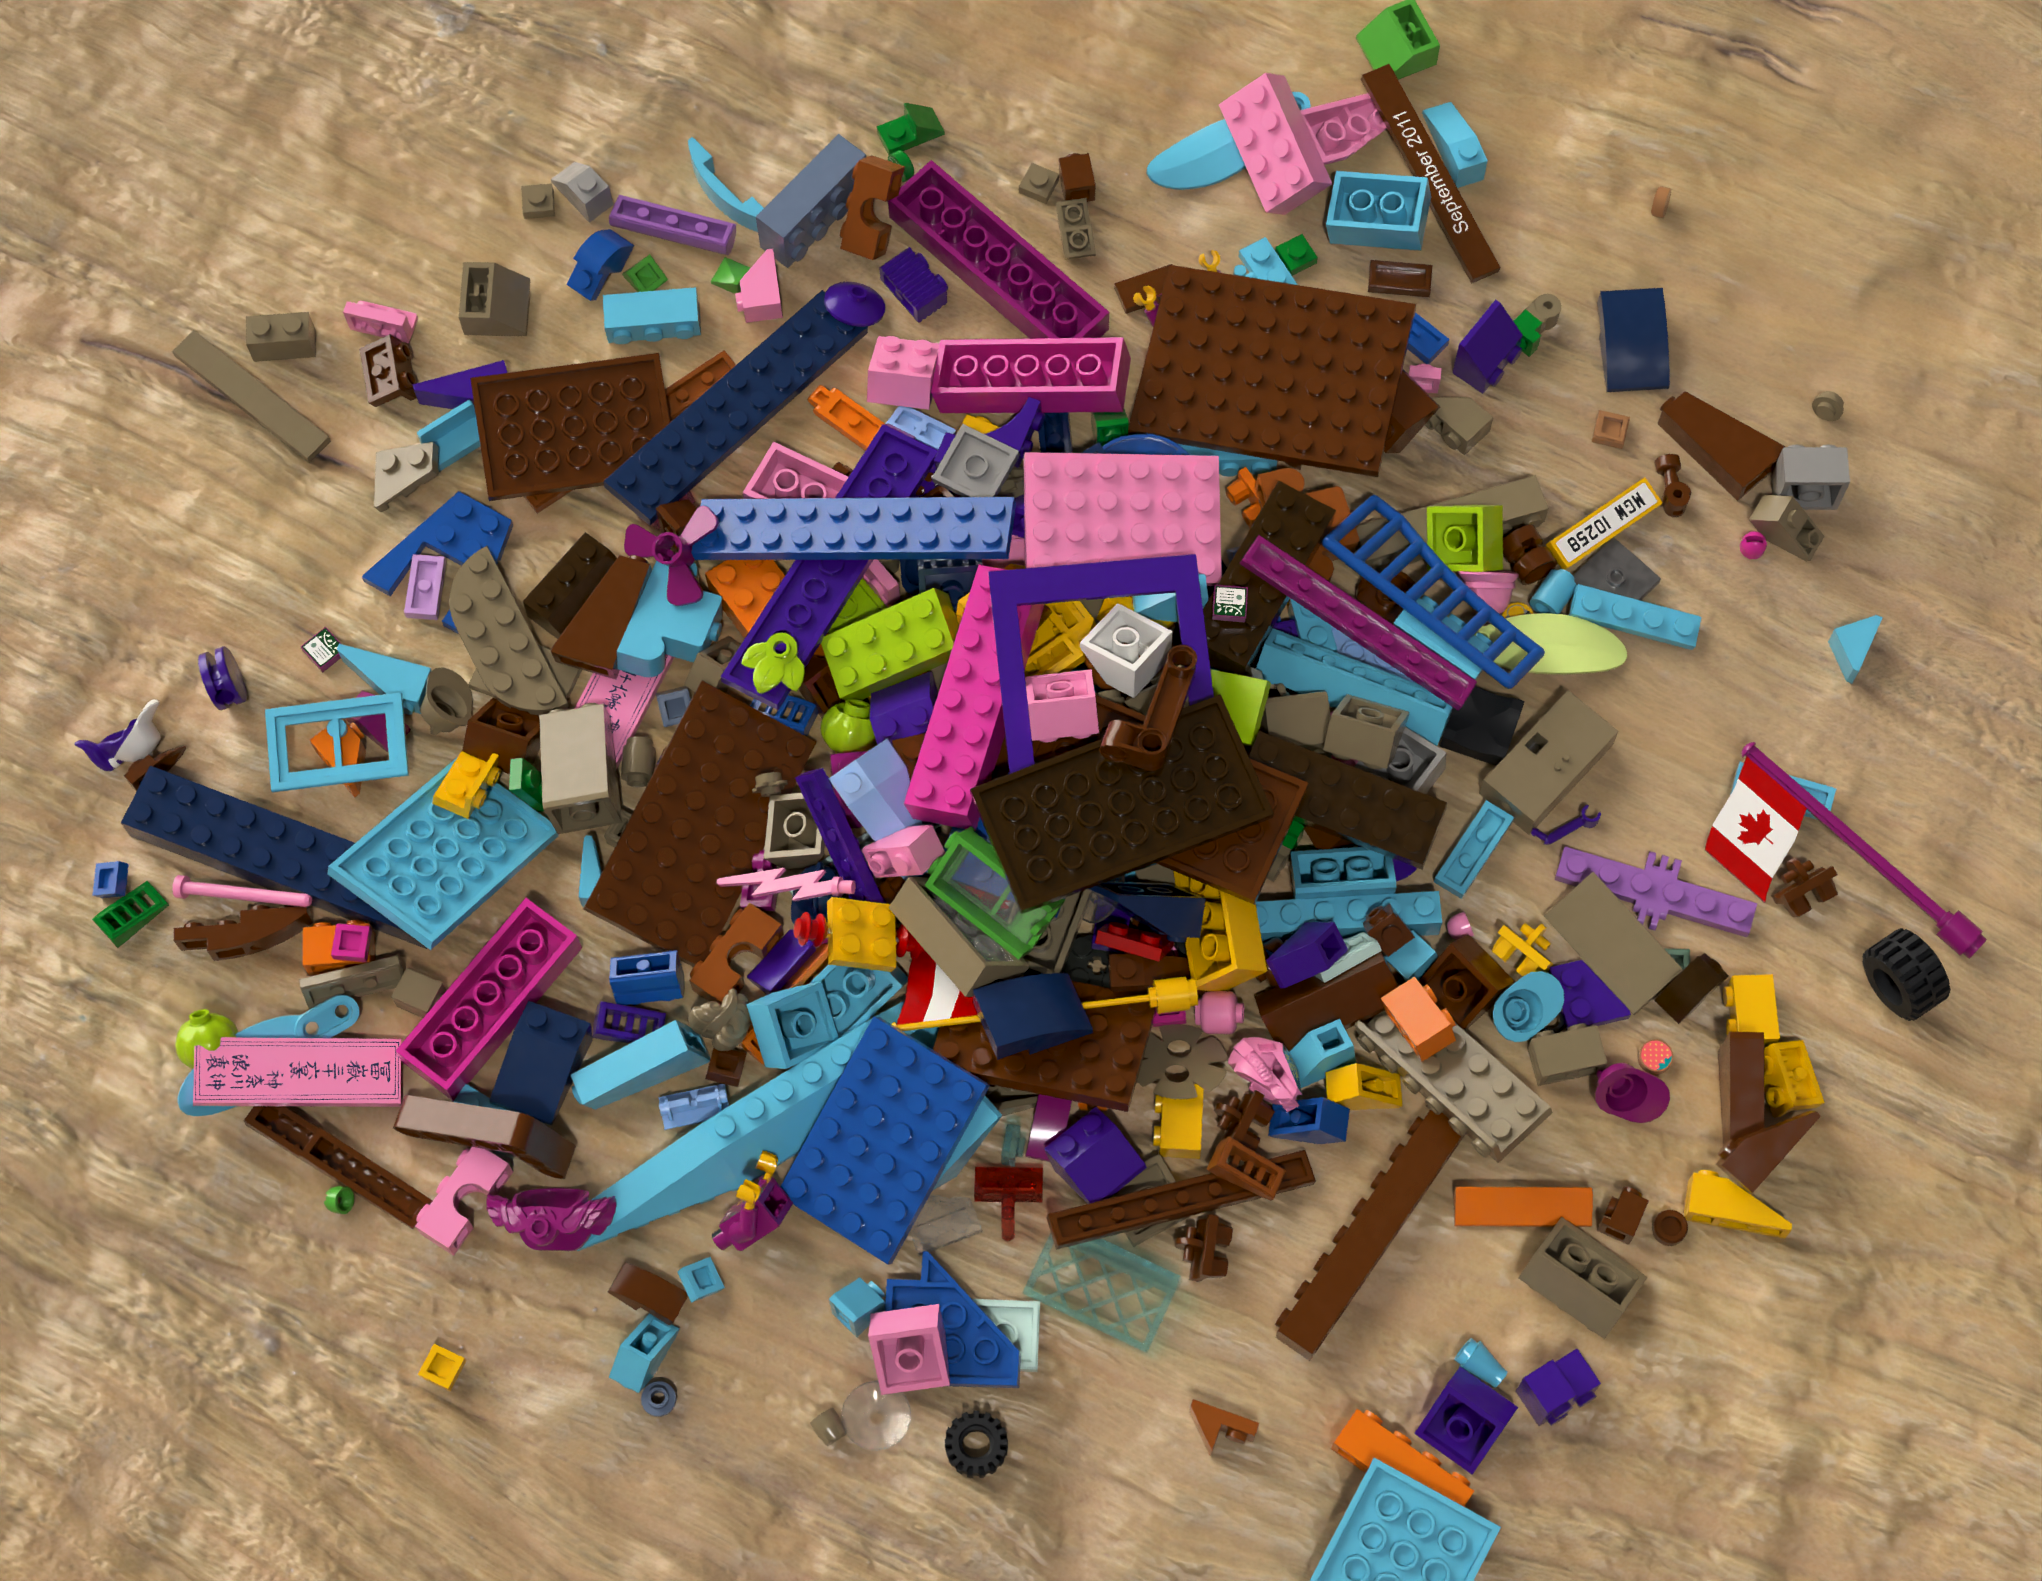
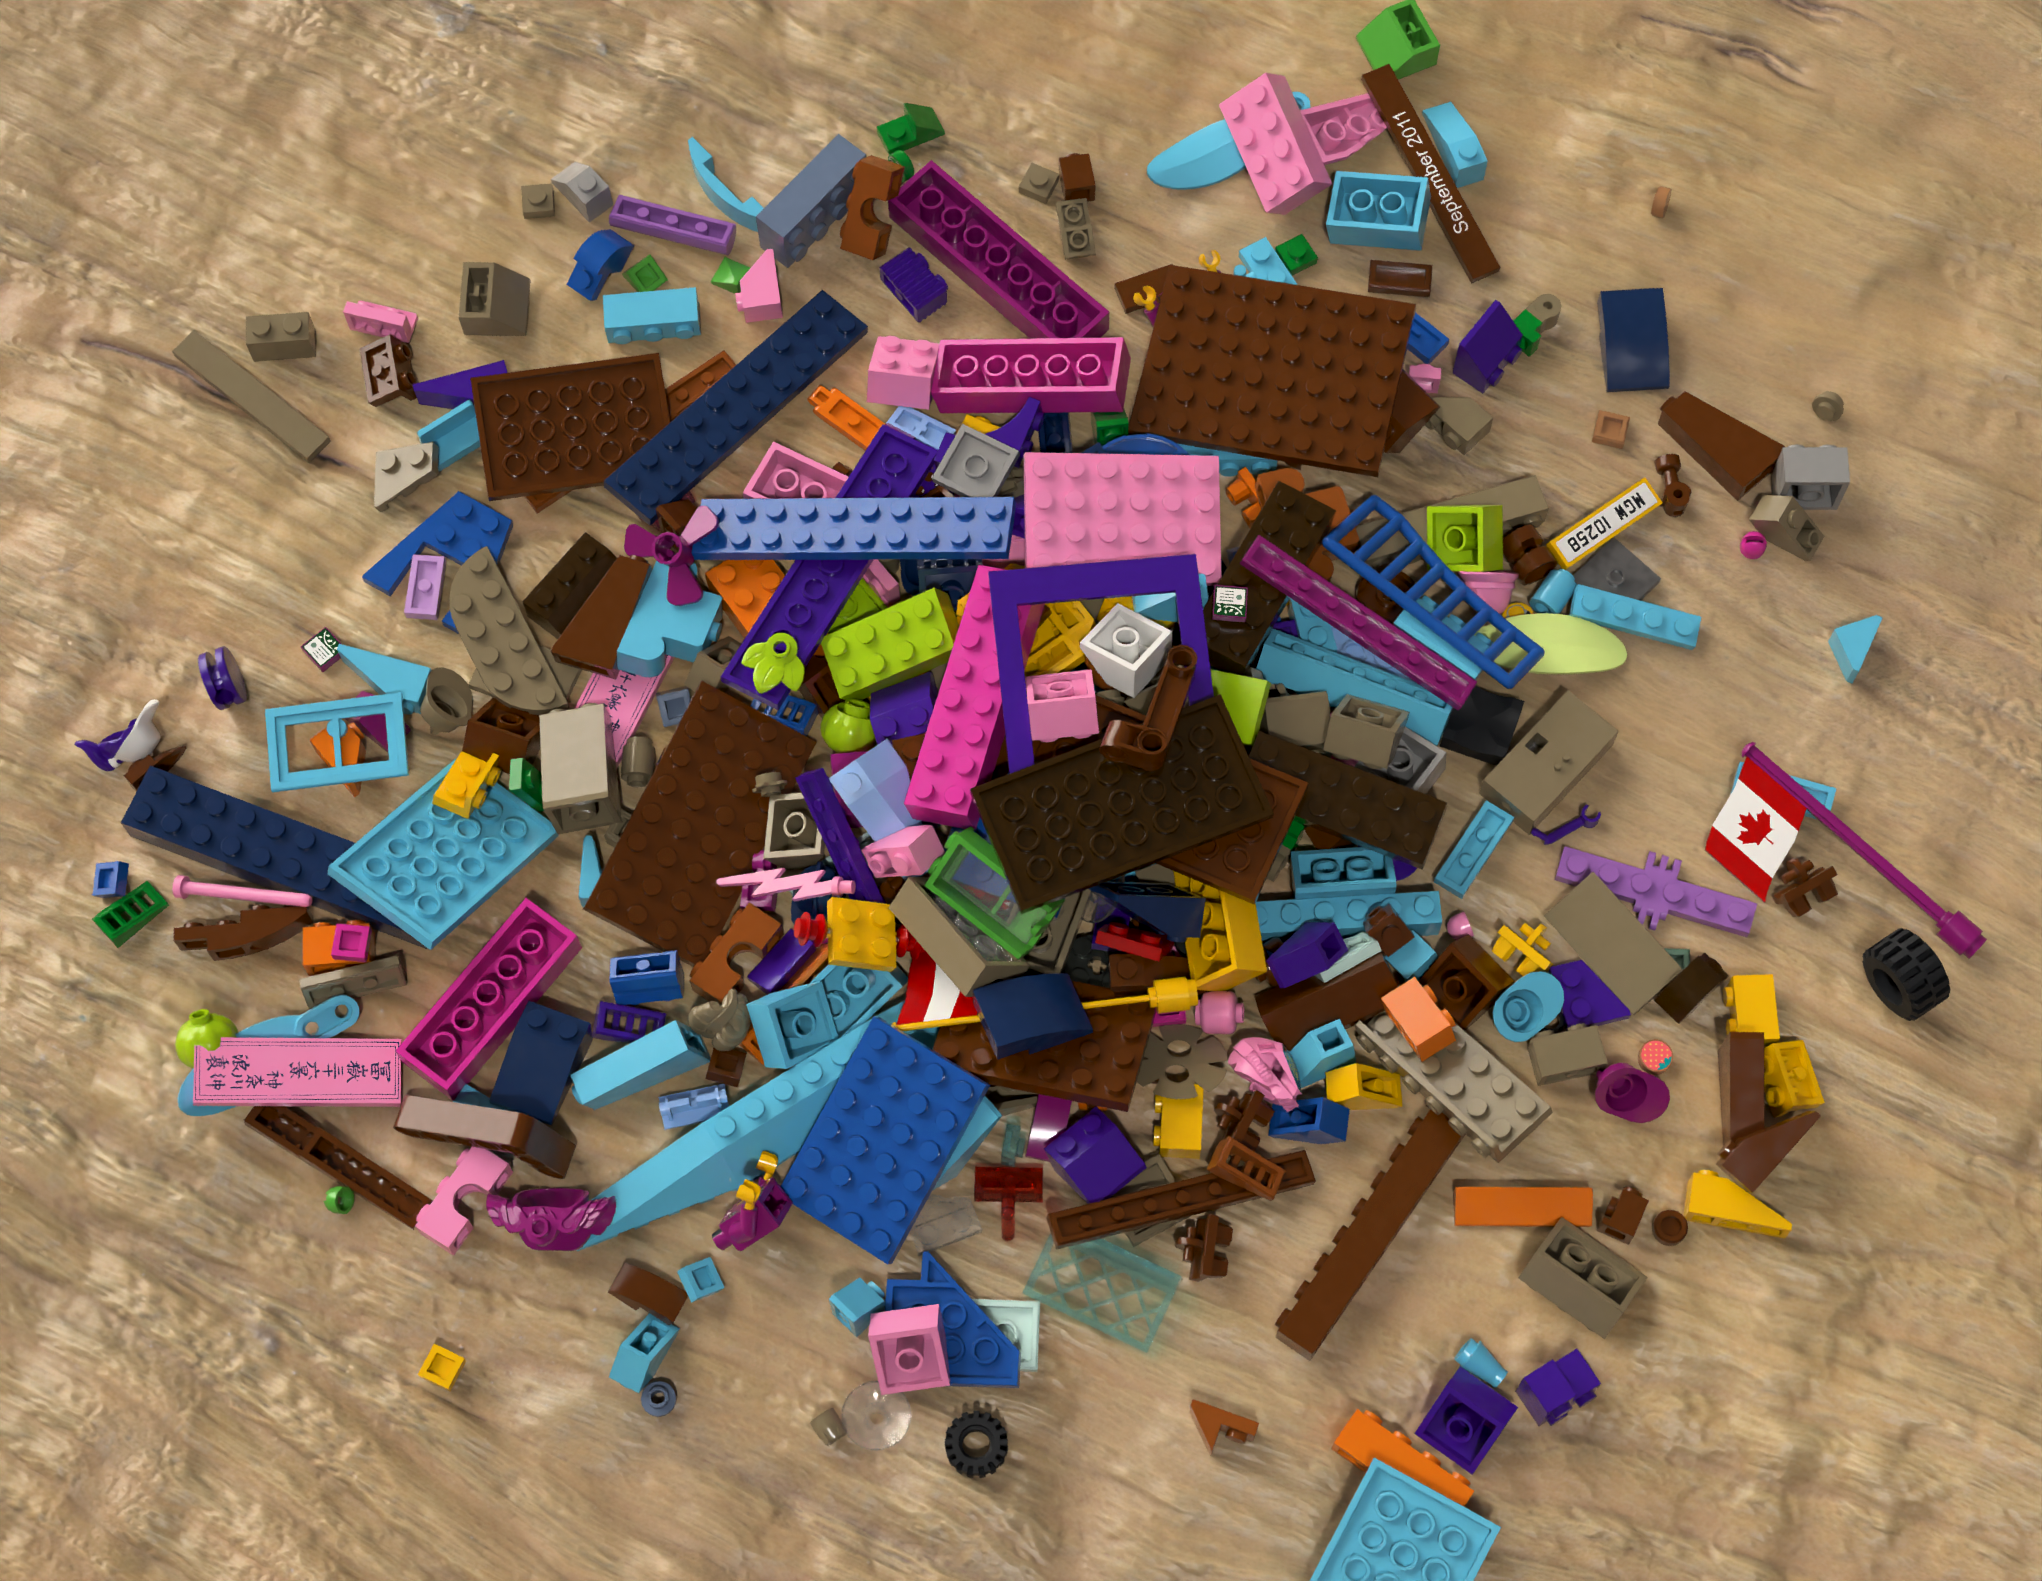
dark tan brick [391,968,446,1018] -> none
dark purple dish [824,282,885,327] -> none

